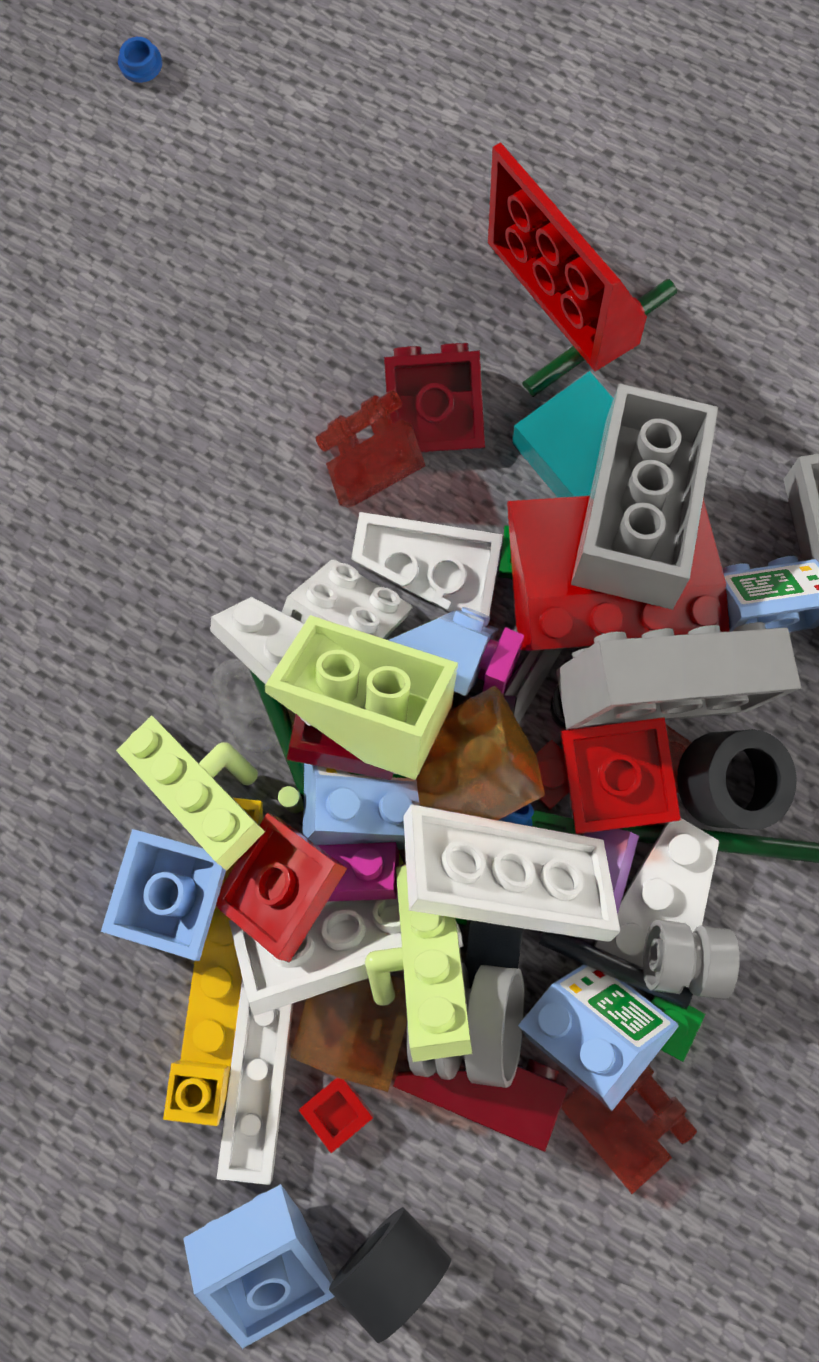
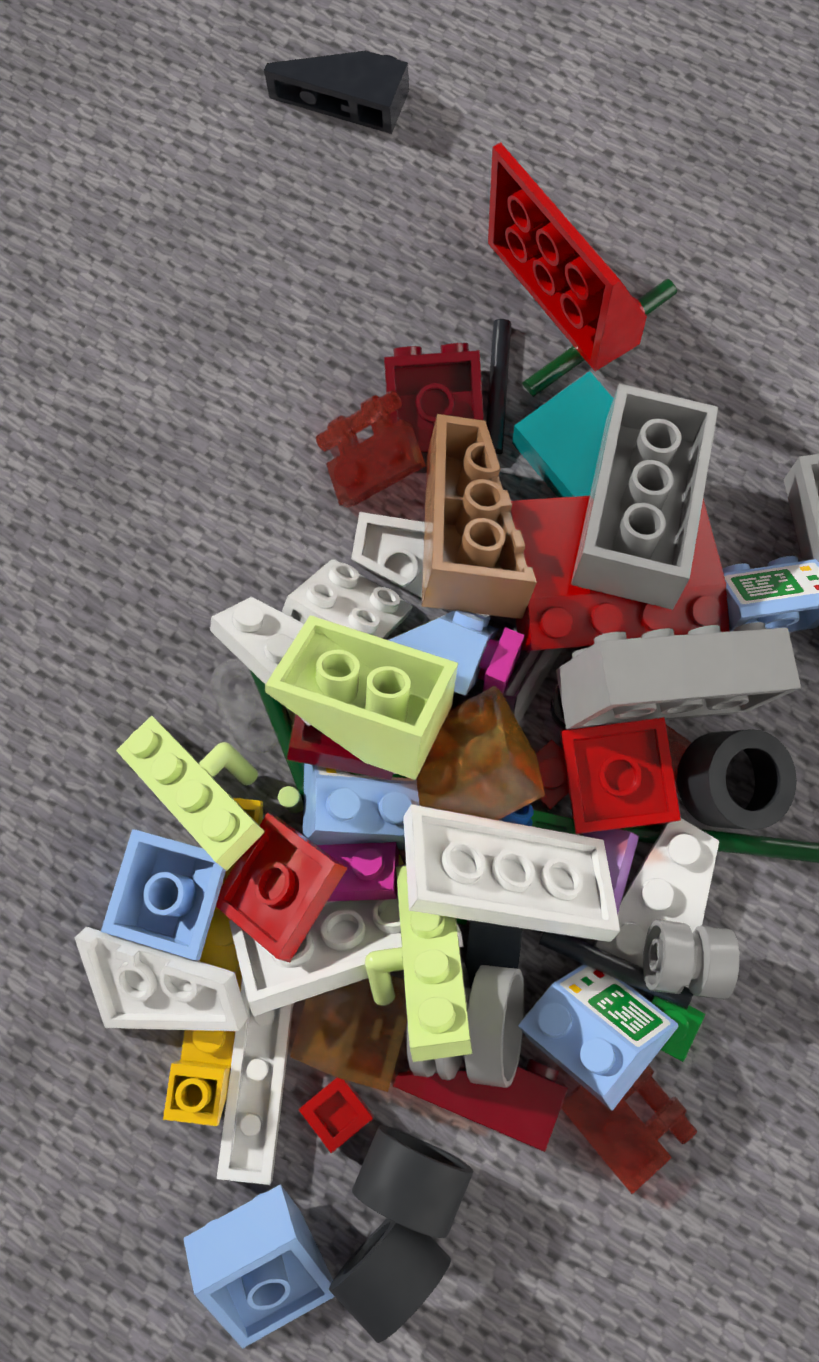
blue plate [118,37,162,83] -> none
none -> white wing [74,927,248,1031]
none -> black slope [264,50,409,134]
none -> black piece [352,1125,474,1238]
none -> medium nougat wedge [421,414,537,619]
none -> black bar [486,319,512,454]

